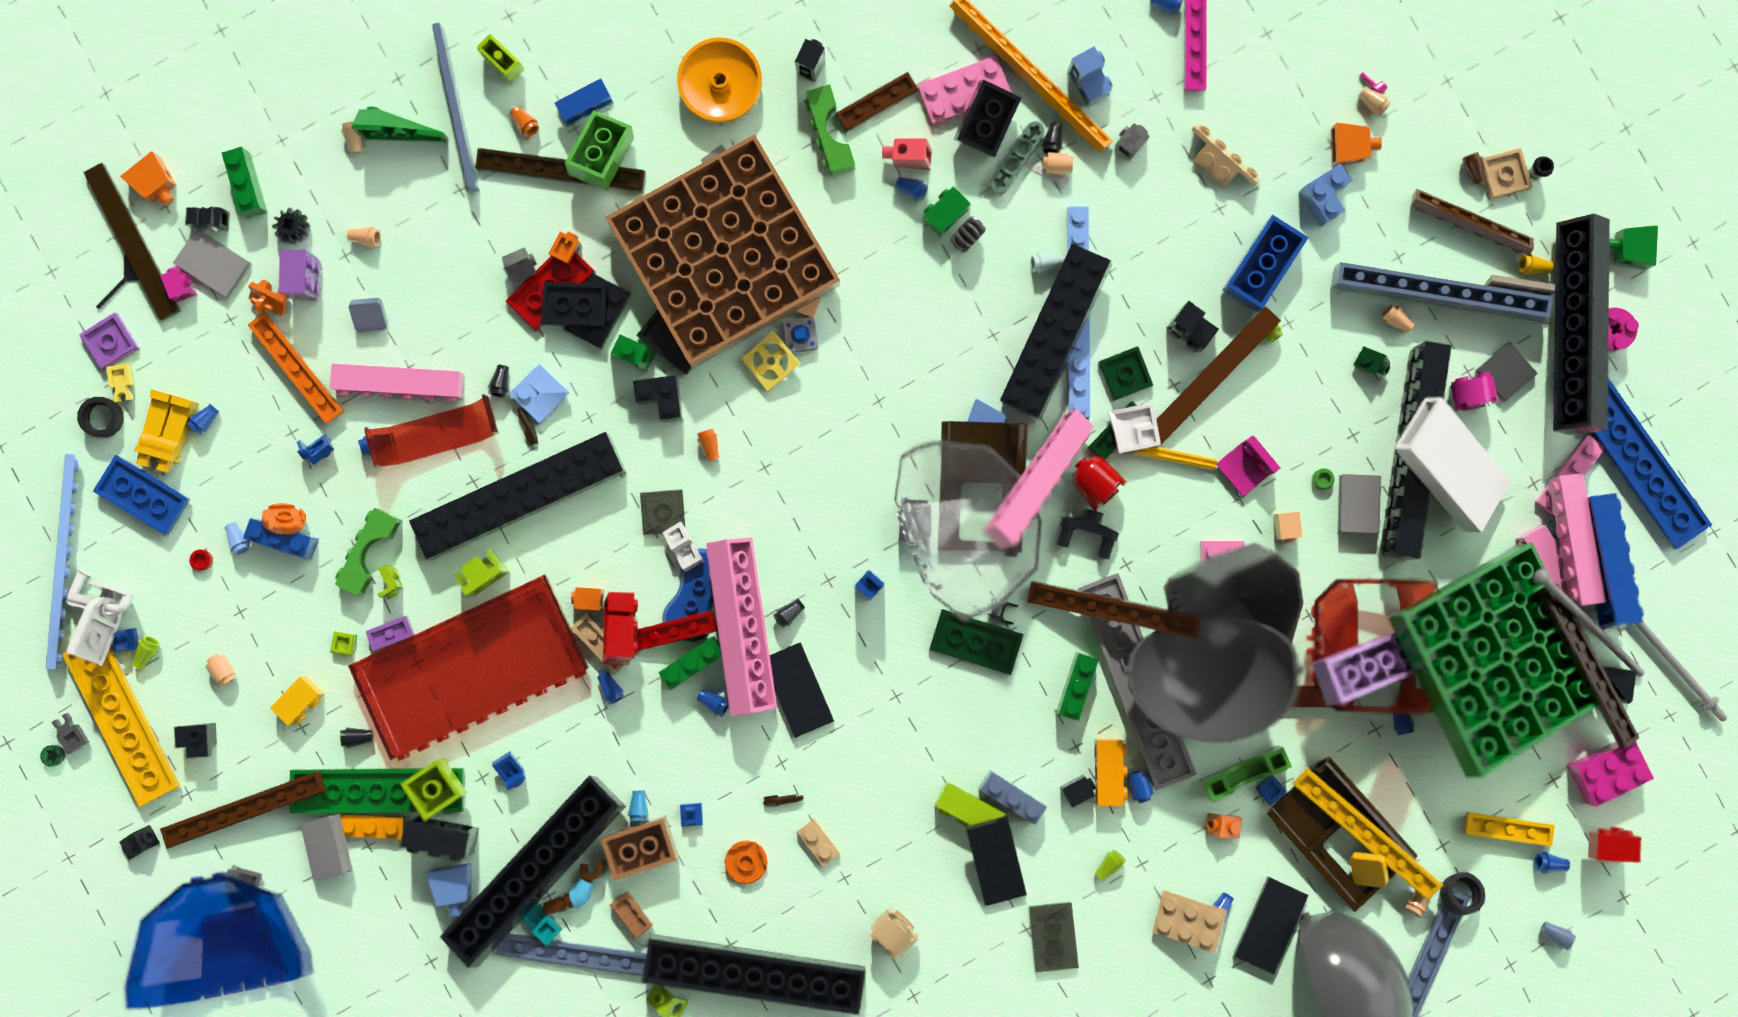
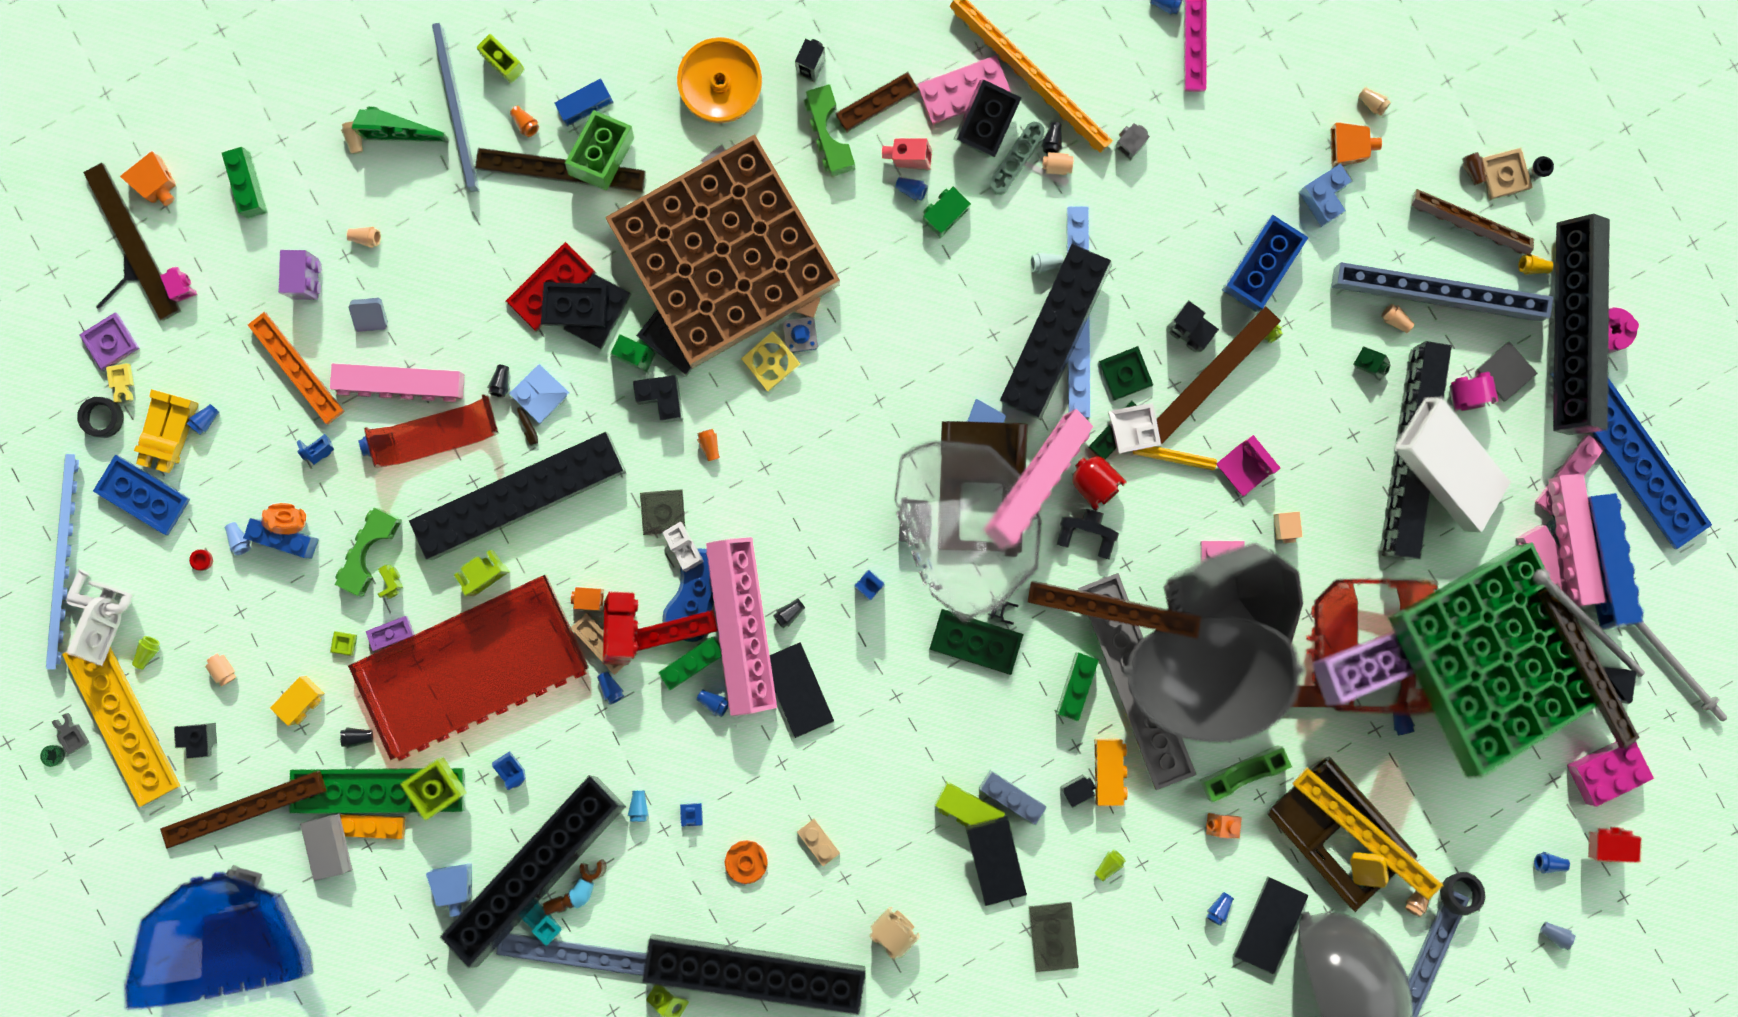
blue tile [113,628,138,653] -> none
black bracket [119,825,160,860] -> none
light grey tile [173,228,251,298] -> none
black leg [185,206,230,231] -> none
orange hips [248,279,289,316] -> none
black gear [272,207,311,244] -> none
black brick [400,816,479,861] -> none
flat silver brick [501,247,537,284] -> none
orange bracket [548,231,582,265] -> none
medium nougat brick [601,815,679,880] -> none
medium nougat plate [610,890,654,939] -> none
dark brown piece [763,794,804,807] -> none
dark grey gear [950,216,986,253] -> none
medium blue brick [1067,46,1113,107] -> none
blue brick [1127,770,1154,803] -> none
tan plate [1152,890,1228,953] -> none
tan bracket [1191,123,1260,188] -> none
blue tile [1255,776,1287,805] -> none
bright green tile [1312,468,1335,490] -> none
light grey piece [1337,474,1382,534] -> none
dark pink hand [1359,72,1388,94] -> none
yellow plate [1464,812,1555,846] -> none
dark tan tile [1484,274,1555,296] -> none
green torso [1610,225,1658,270] -> none

